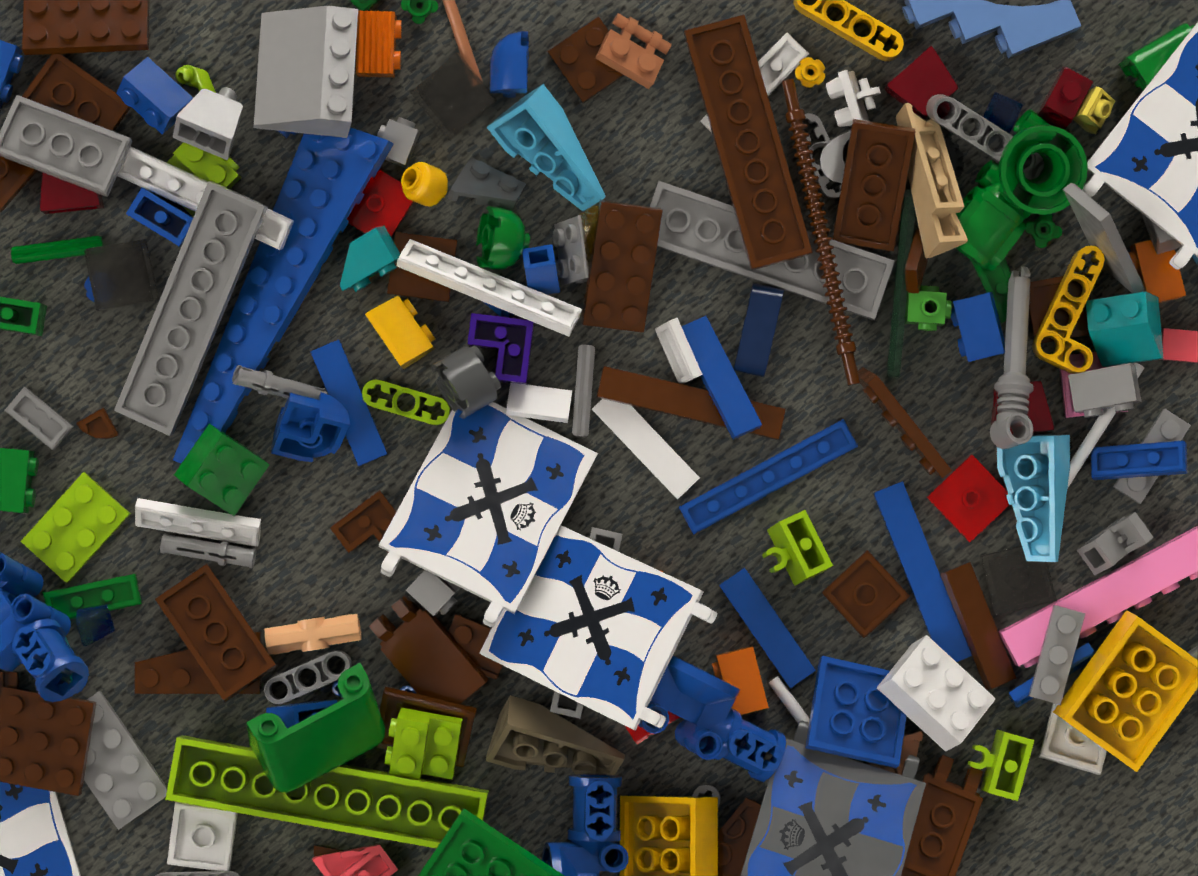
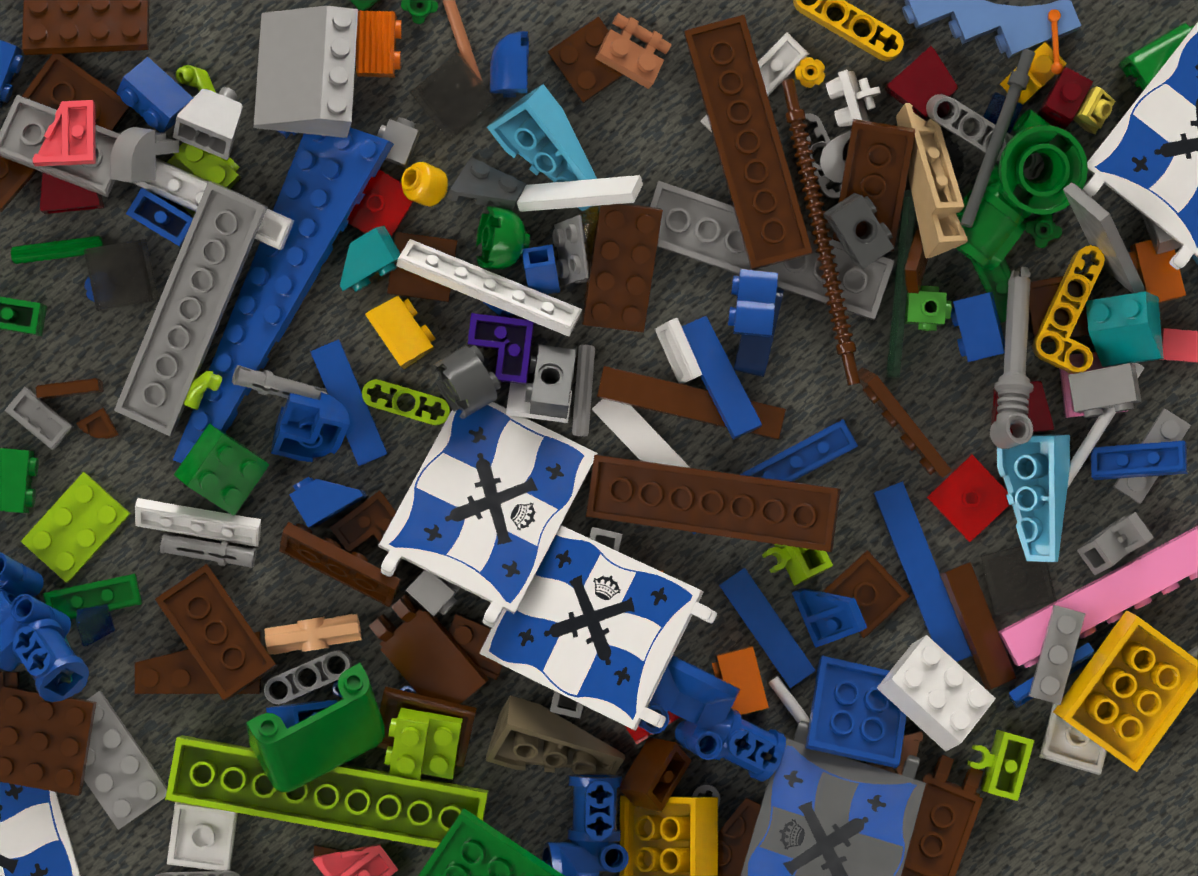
none -> coral wing [33,100,96,167]
none -> reddish brown tile [35,378,104,399]
none -> light grey brick [111,127,179,183]
none -> lime arm [183,371,222,410]
none -> reddish brown plate [279,522,401,607]
none -> blue slope [289,477,368,528]
none -> white tile [517,175,643,212]
none -> brick [525,345,576,419]
none -> reddish brown plate [586,455,841,552]
none -> reddish brown brick [618,737,691,812]
none -> blue brick [728,269,778,337]
none -> blue wing [792,588,867,648]
none -> dark grey brick [823,193,894,269]
none -> dark grey bar [960,49,1035,228]
none -> yellow slope [1000,41,1067,107]
none -> orange hinge [1047,9,1063,75]

